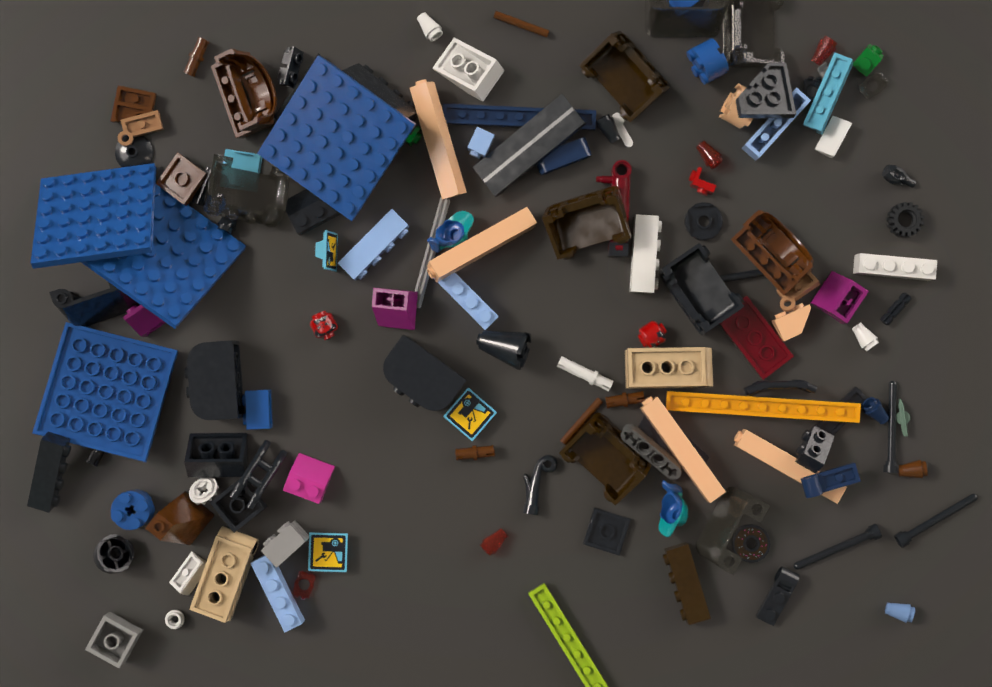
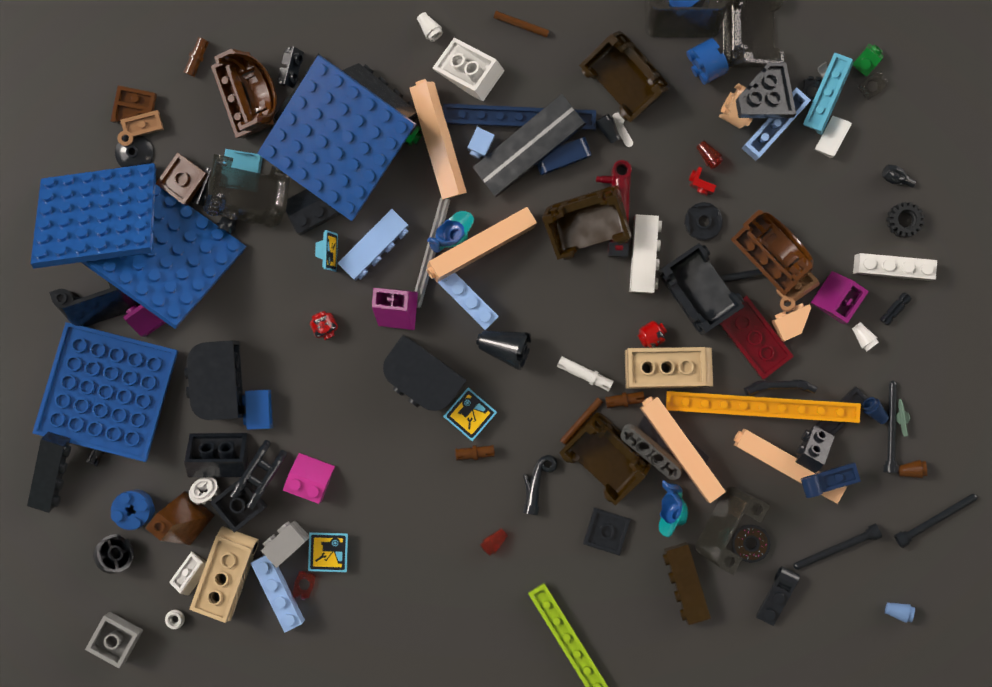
clear red cone [811,36,837,66] -> none

